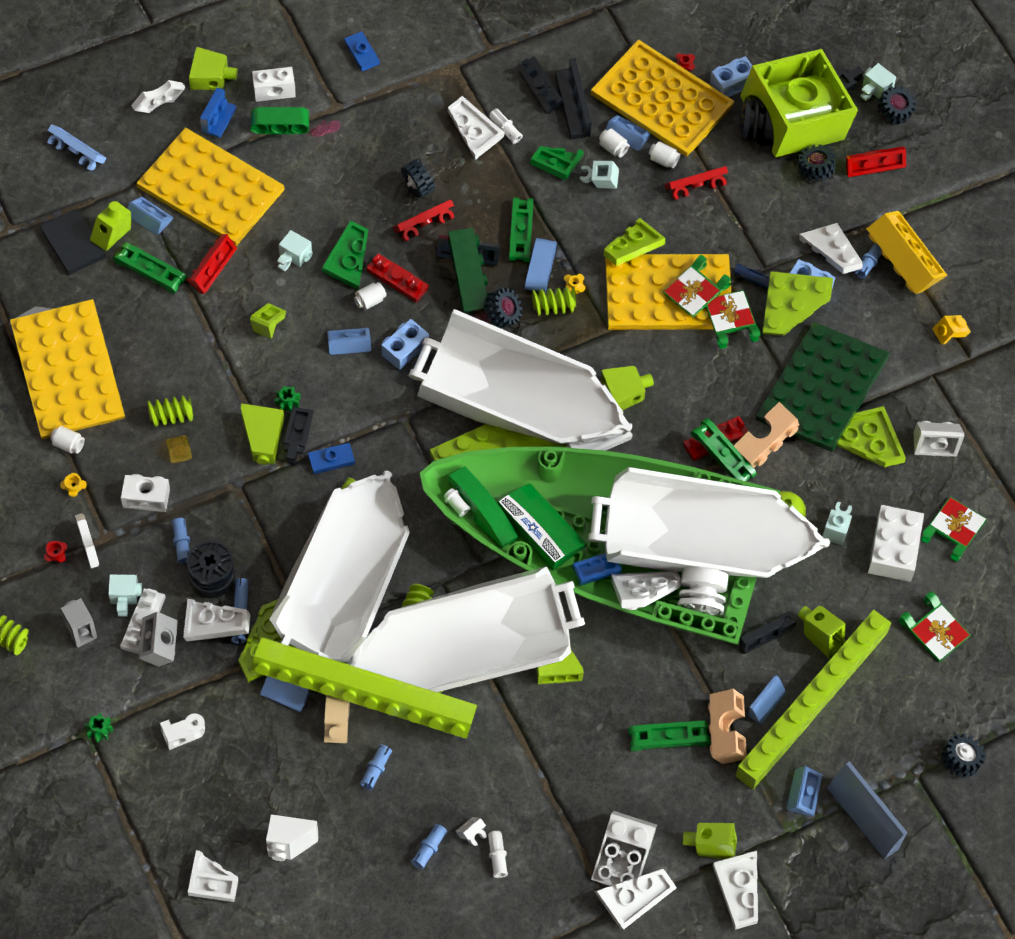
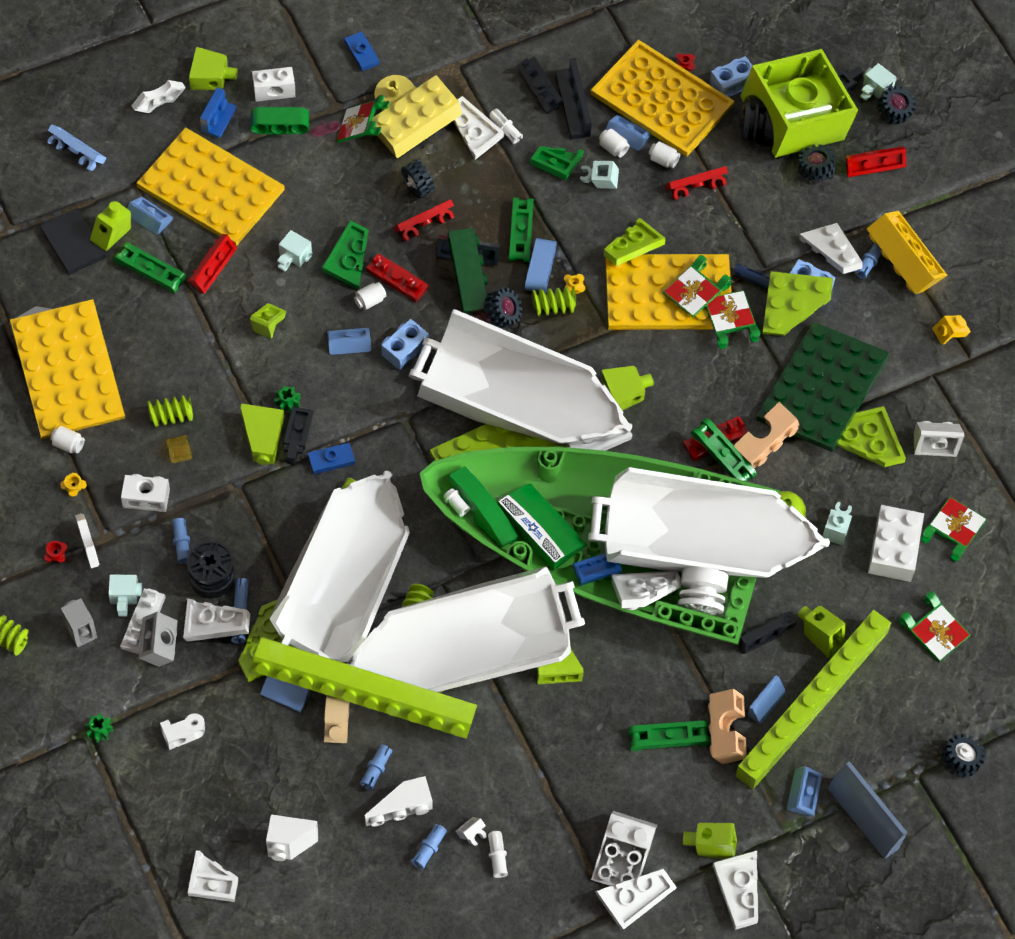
none -> flag [336,95,390,143]
none -> white slope [365,776,432,827]
none -> light yellow brick [372,75,462,159]

